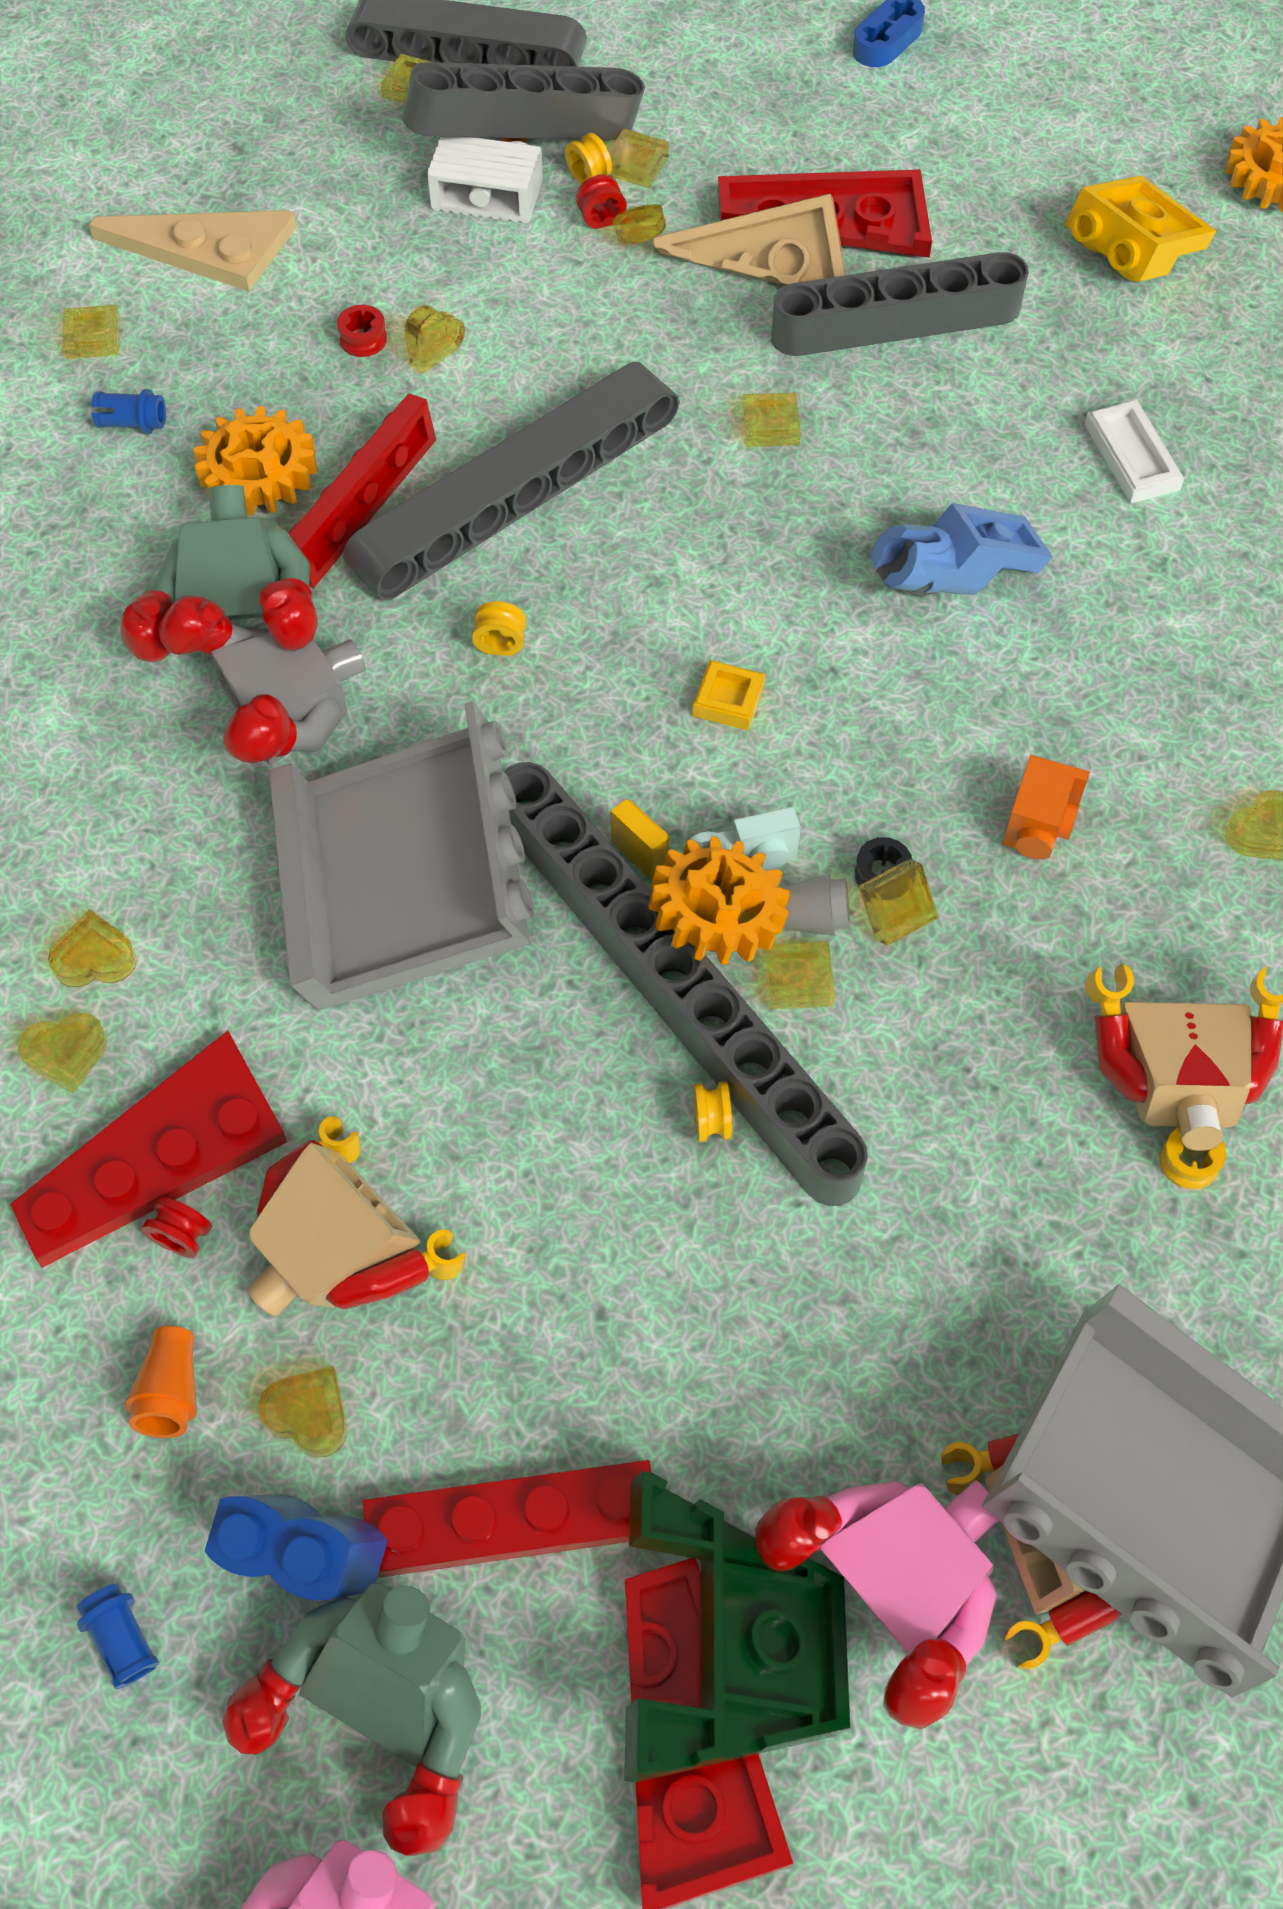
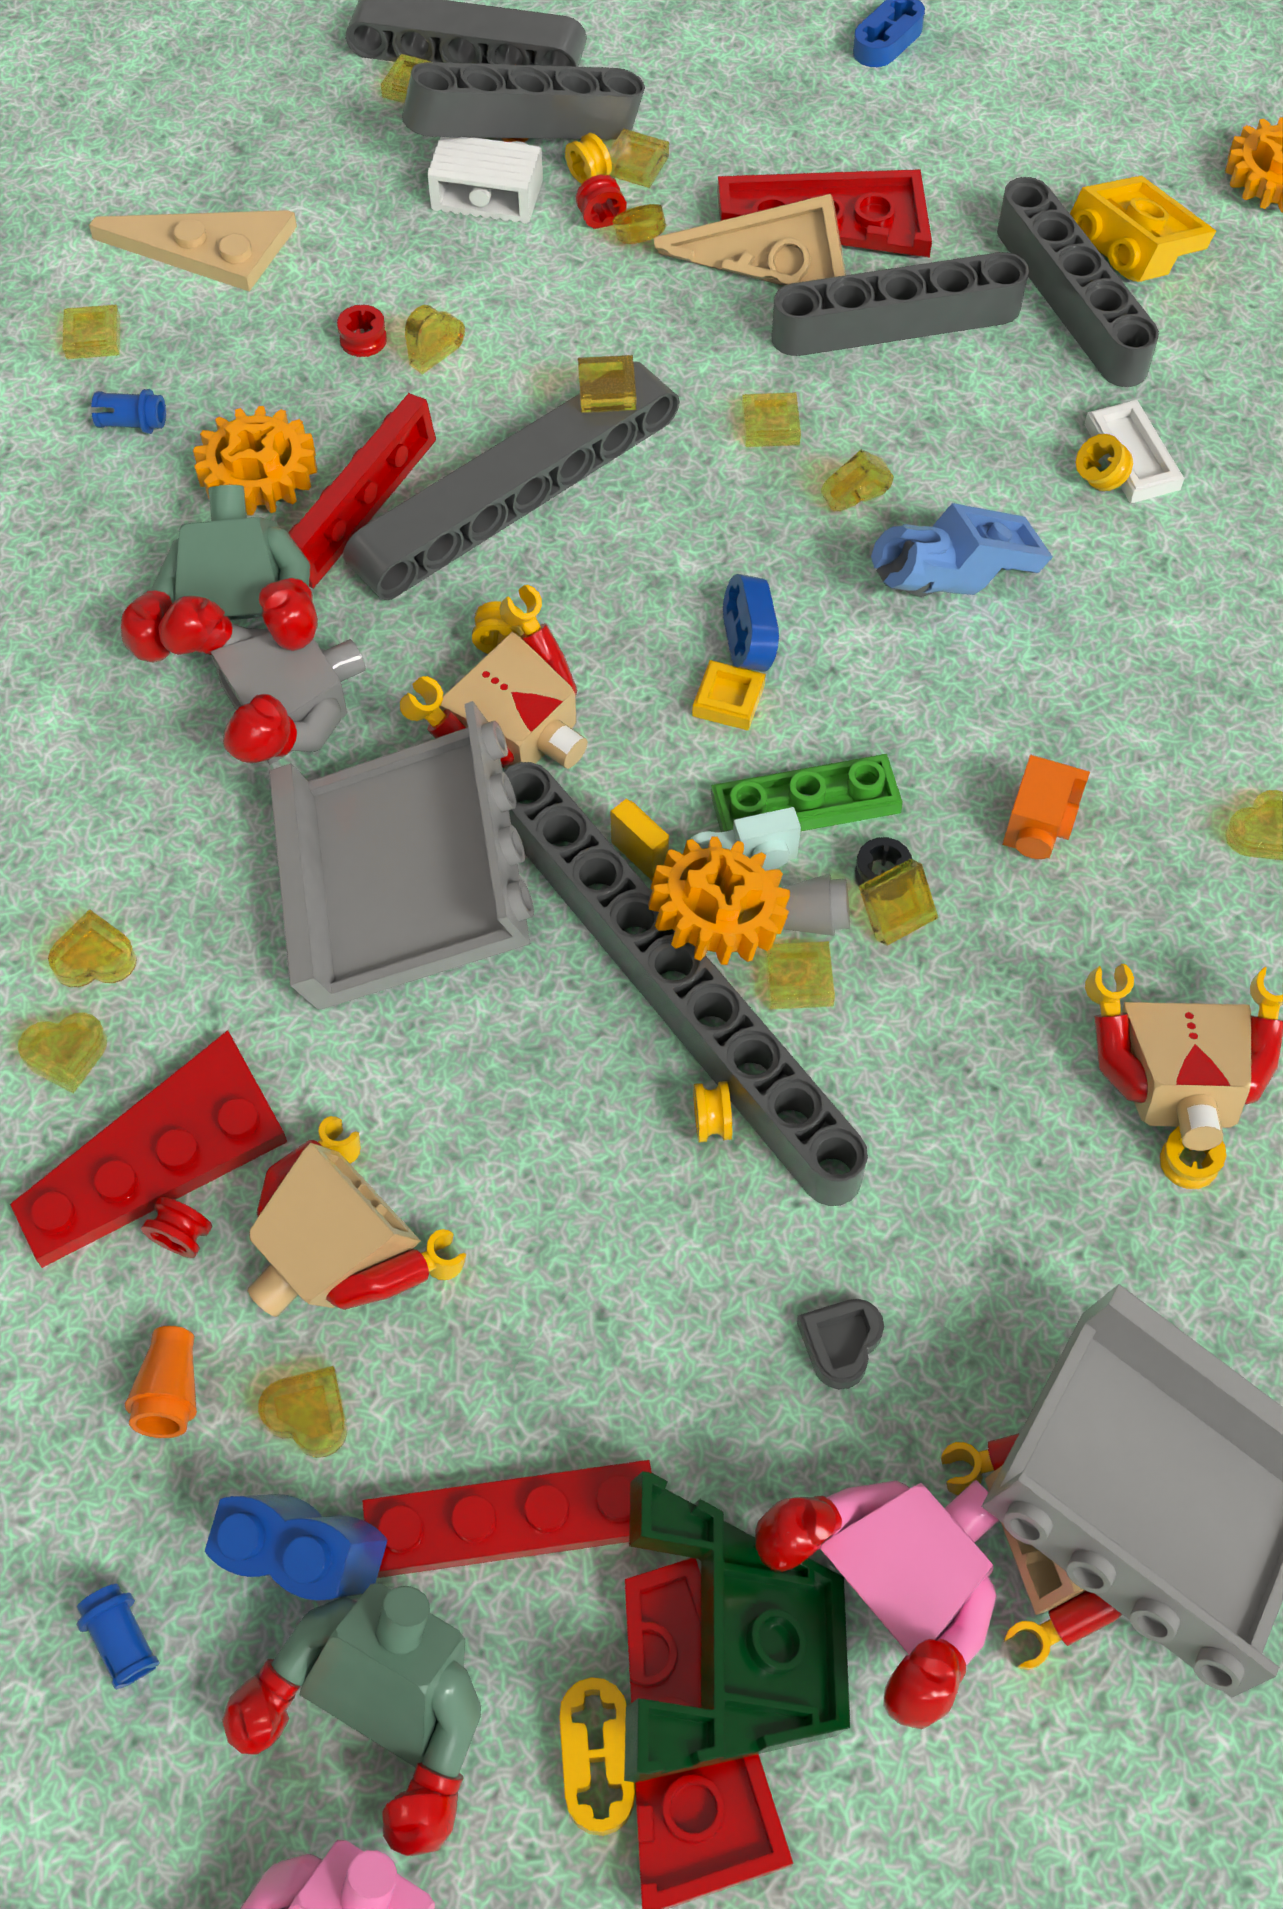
none -> torso [400,585,588,769]
none -> yellow beam [559,1677,635,1836]
none -> clear yellow tile [578,355,636,413]
none -> bright green tile [711,754,903,832]
none -> blue beam [723,574,779,672]
none -> dark grey tile [797,1299,884,1390]
none -> clear yellow tile [821,449,894,511]
none -> dark grey beam [997,177,1159,387]
none -> yellow bush [1075,434,1133,491]

